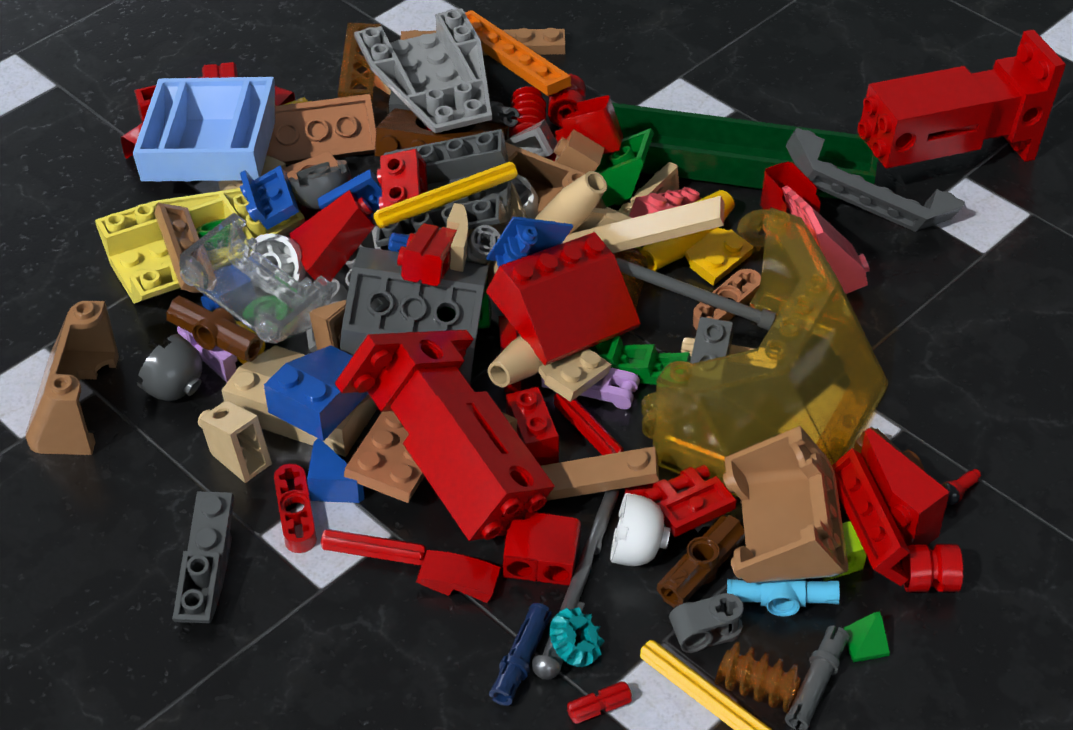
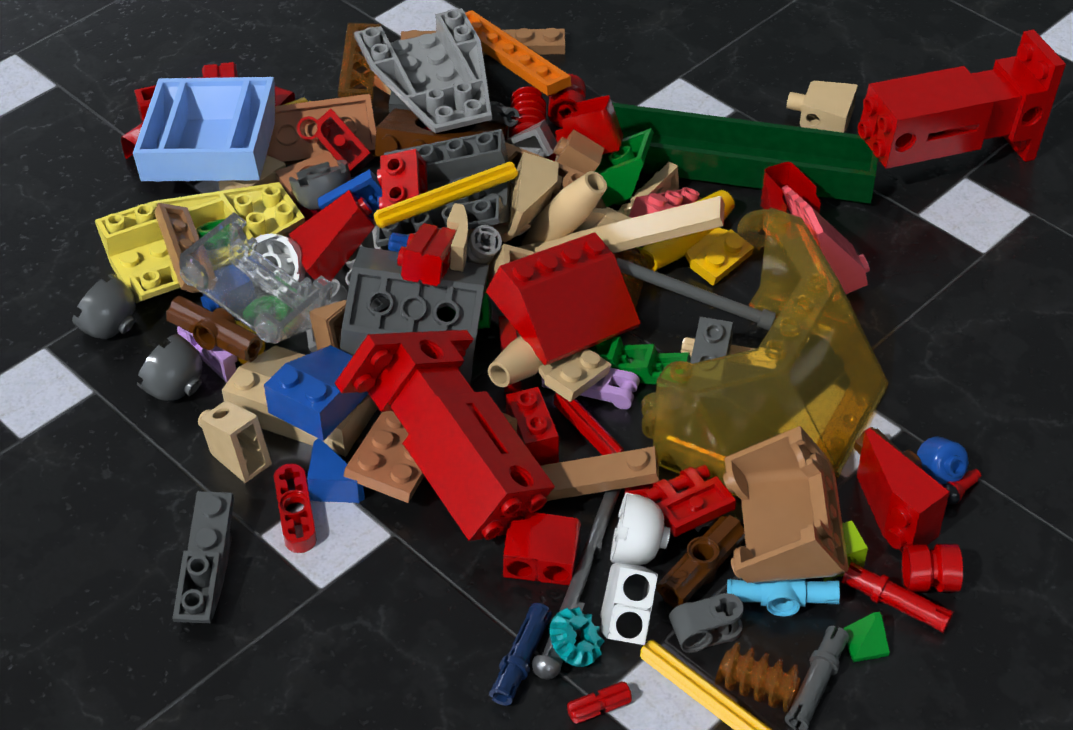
medium nougat windscreen [26,301,119,455] -> none
blue bracket [240,165,299,230] -> none
red axle [321,529,426,566] -> none
red slope [416,550,501,603] -> none
blue hinge [486,216,573,268] -> none
nougat beam [693,269,762,330] -> none
dark grey slope [786,128,965,232] -> none
red fence [832,448,910,586] -> none
none -> dark grey cylinder [72,274,136,339]
none -> red hinge [297,109,375,177]
none -> tan slope [507,152,562,236]
none -> white piece [600,563,658,645]
none -> tan torso [786,81,858,133]
none -> red pin [842,562,954,633]
none -> blue head [917,436,969,485]

